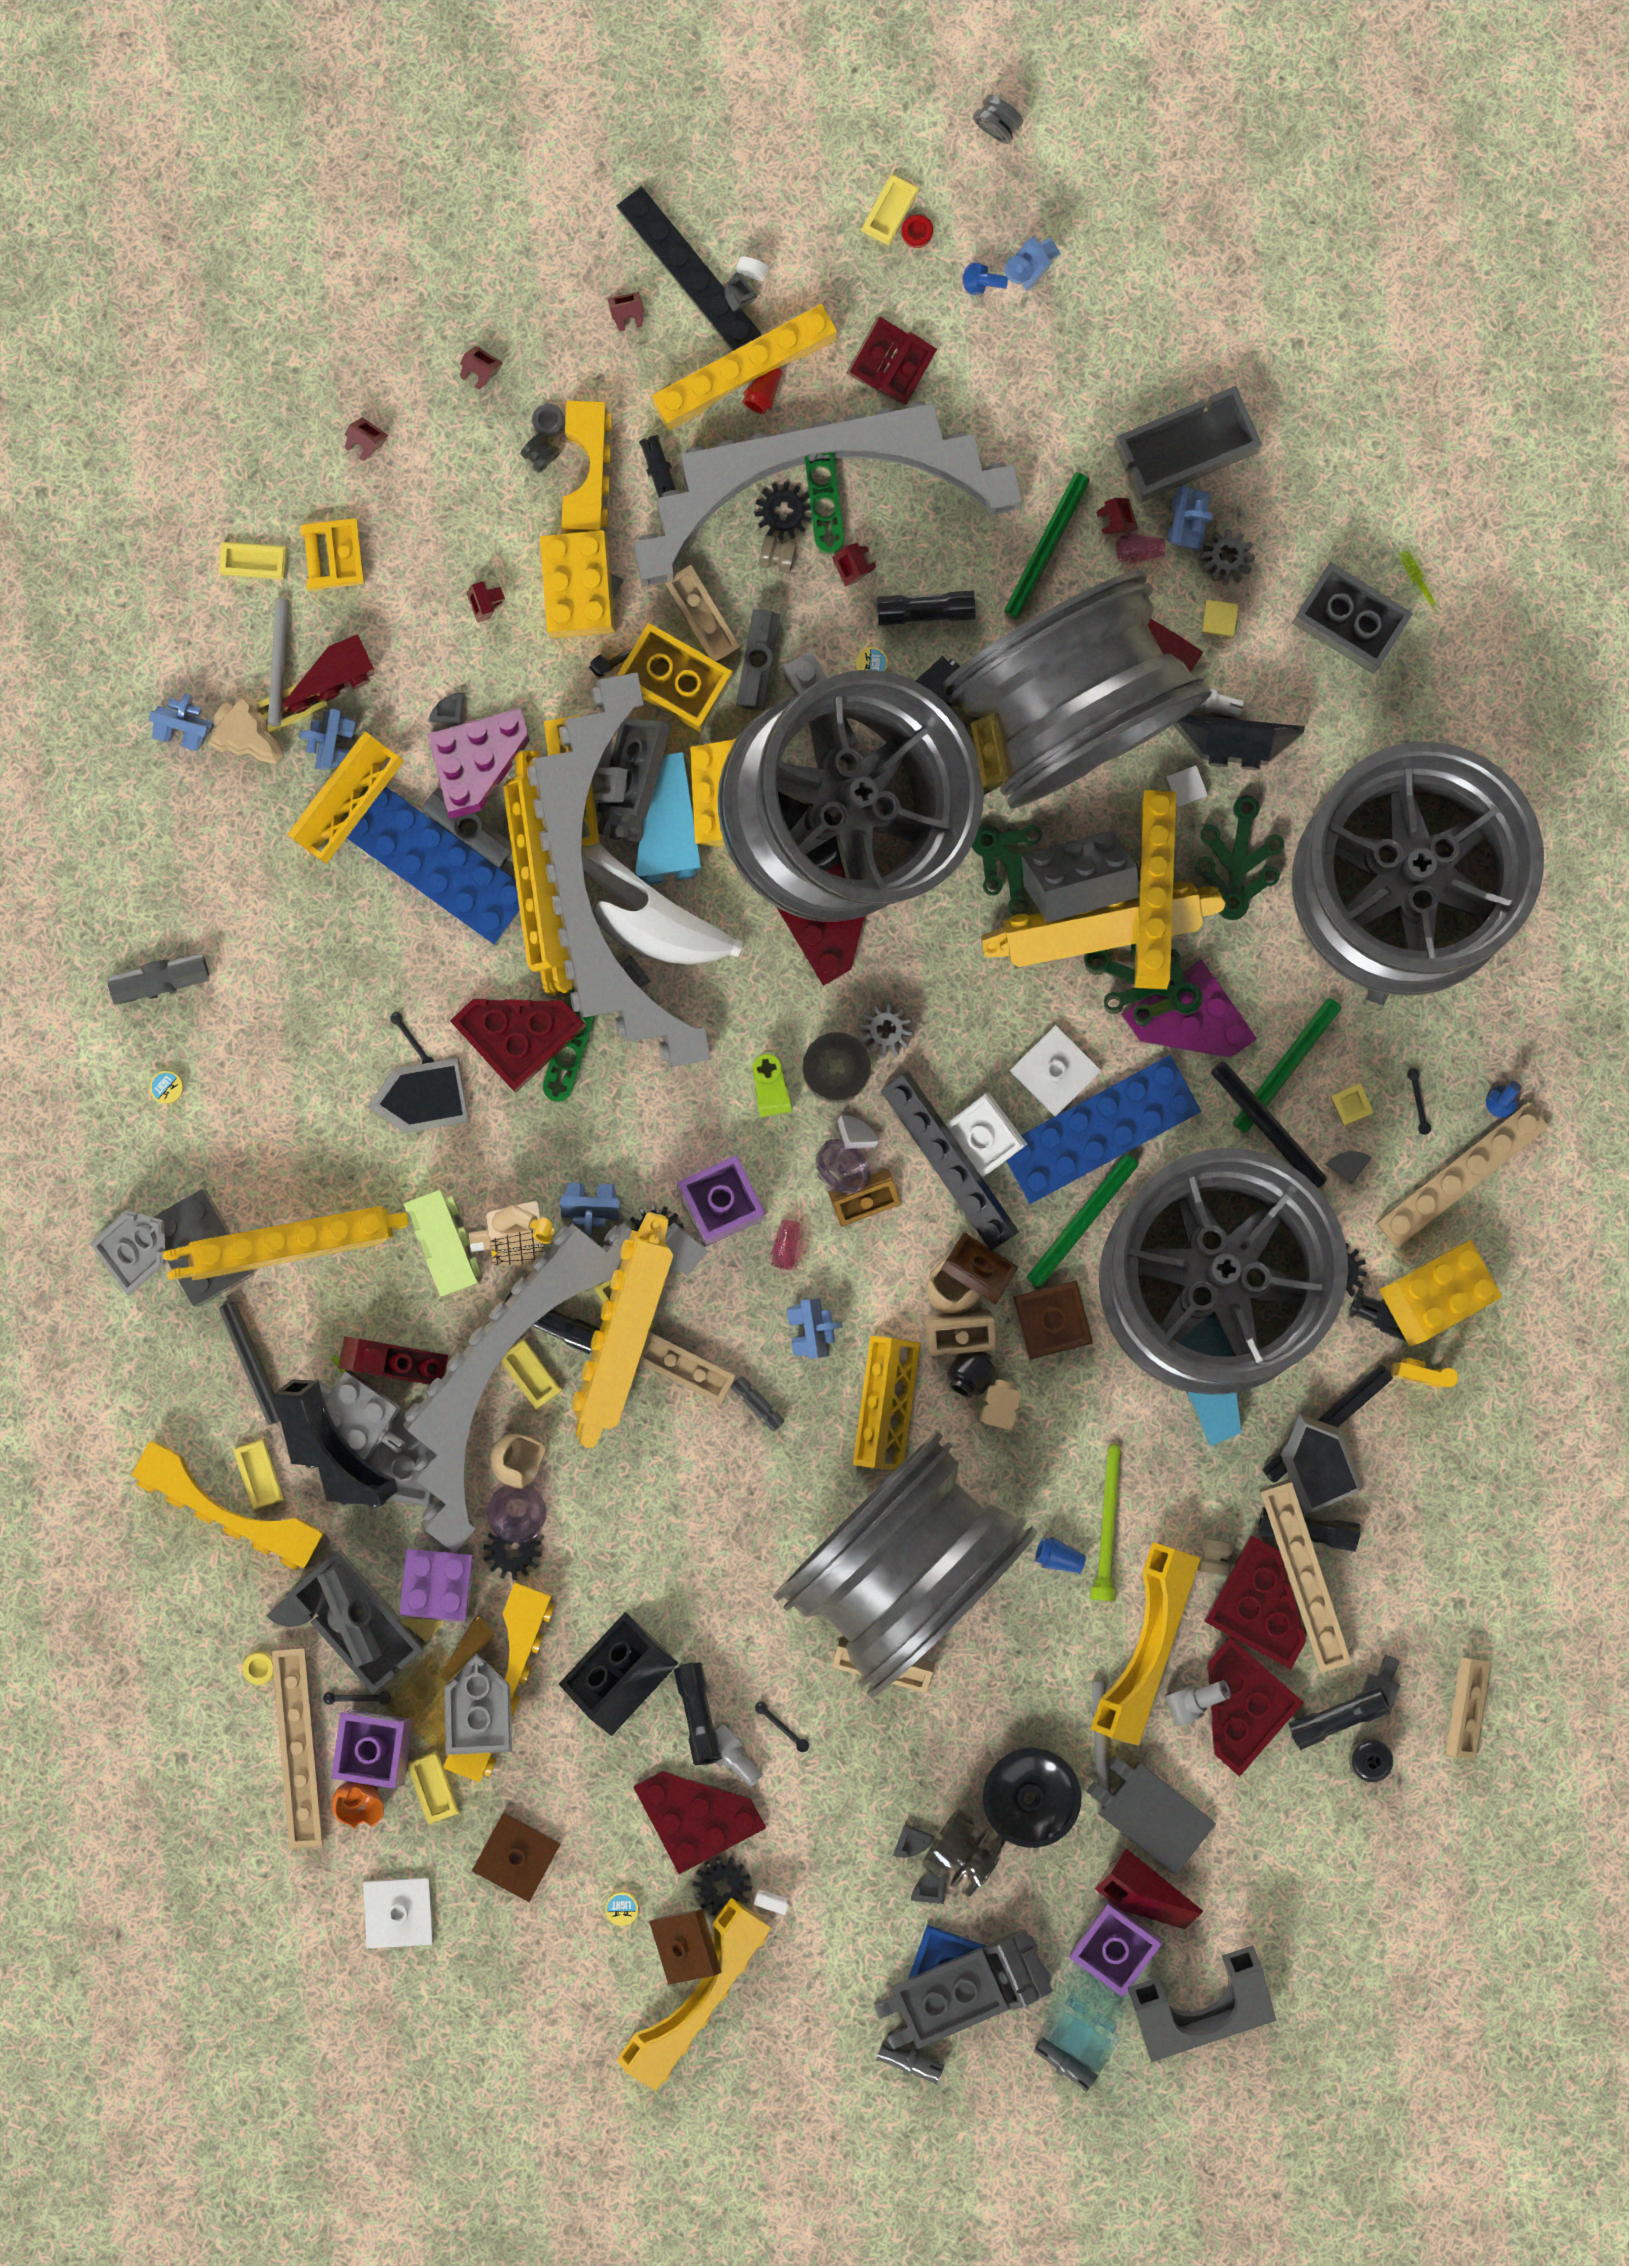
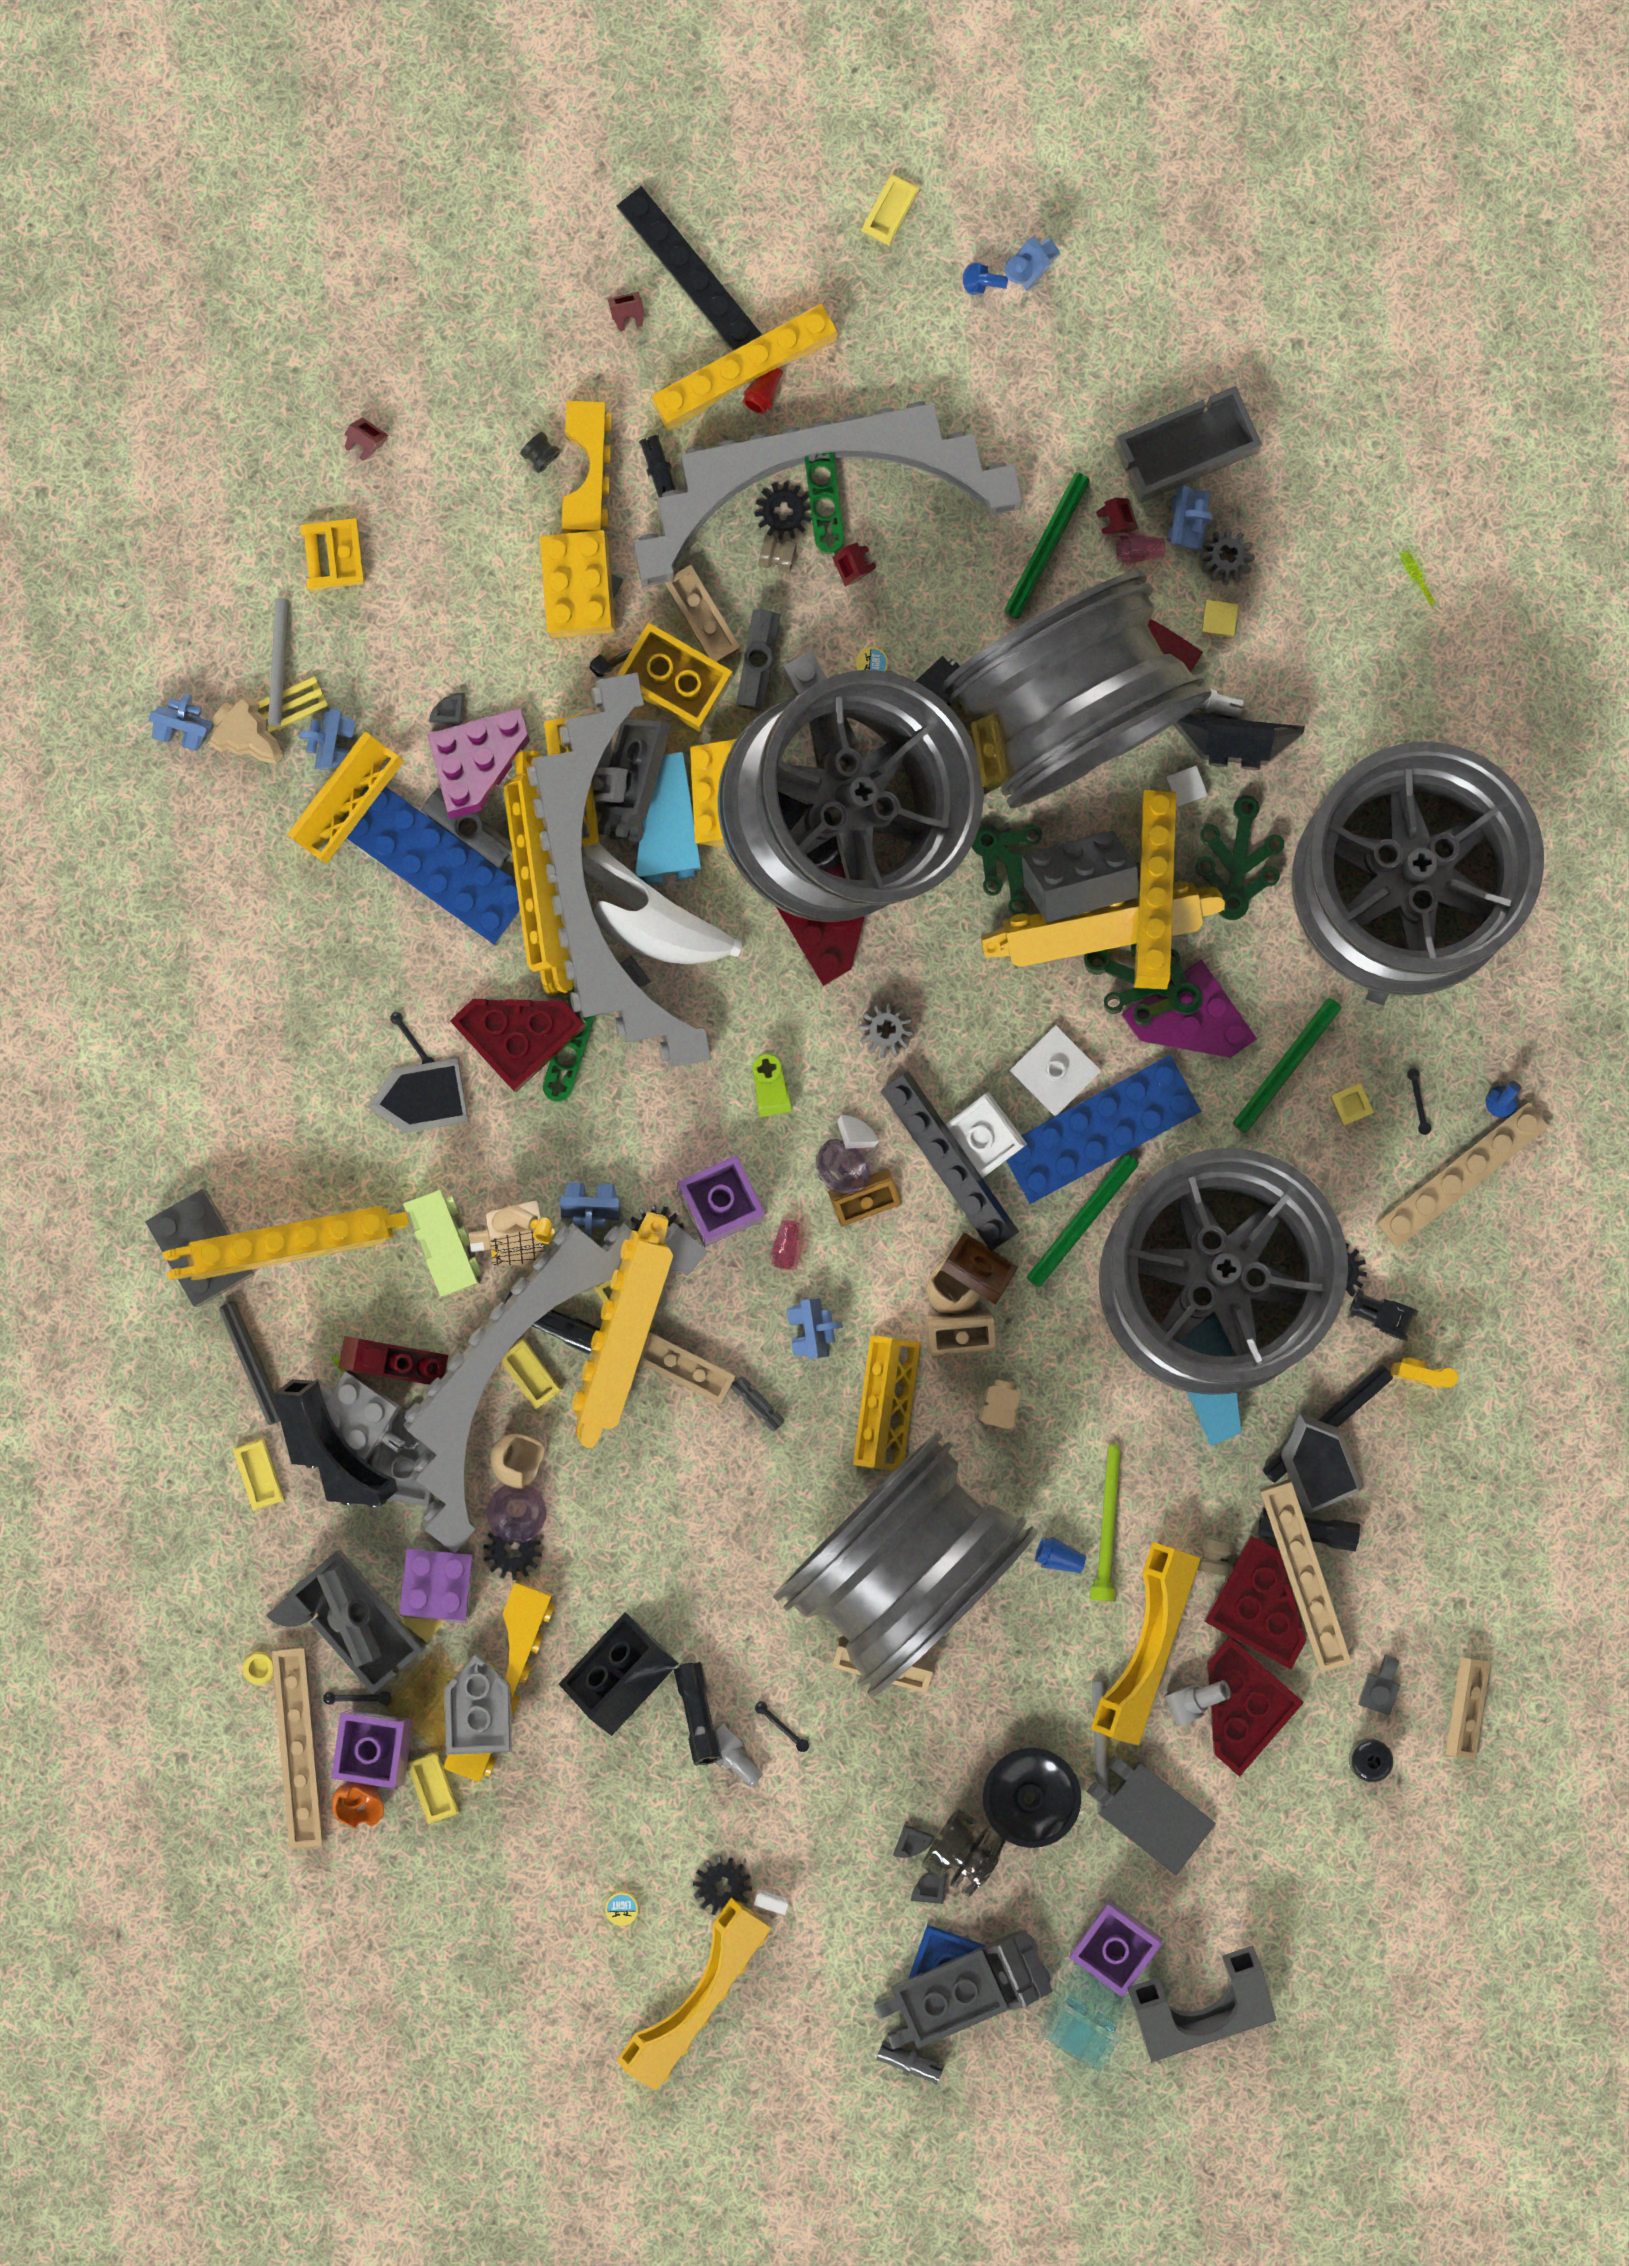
light grey tile [90,1210,166,1296] -> none
dark grey piece [107,953,210,1005] -> none
yellow arch [131,1440,326,1571] -> none
tile [150,1071,184,1104] -> none
light yellow tile [219,542,287,580] -> none
dark red slope [283,634,374,715] -> none
white plate [363,1877,433,1949] -> none
pearl gold slope [441,1615,495,1682] -> none
dark red tile [460,346,503,389] -> none
dark red tile [467,581,505,623] -> none
reddish brown plate [472,1812,561,1902] -> none
flat silver tile [532,404,565,437] -> none
dark red plate [633,1771,766,1875] -> none
reddish brown plate [649,1909,722,1985] -> none
dark grey tile [725,273,757,311] -> none
white tile [736,257,770,281] -> none
clear smoke wheel [803,1032,871,1104] -> none
dark red slope [846,316,937,405] -> none
black axle [877,590,976,626] -> none
red tile [901,214,933,248] -> none
black head [947,1351,995,1398] -> none
dark grey wheel [973,95,1024,144] -> none
reddish brown plate [1013,1280,1093,1360] -> none
dark grey pin [1033,2035,1099,2092] -> none
dark red slope [1095,1848,1203,1929] -> none
black axle [1211,1062,1327,1188] -> none
black axle [1289,1685,1391,1750] -> none
dark grey brick [1292,562,1413,674] -> none
dark grey tile [1325,1151,1372,1184] -> none
yellow brick [1378,1240,1503,1347] -> none

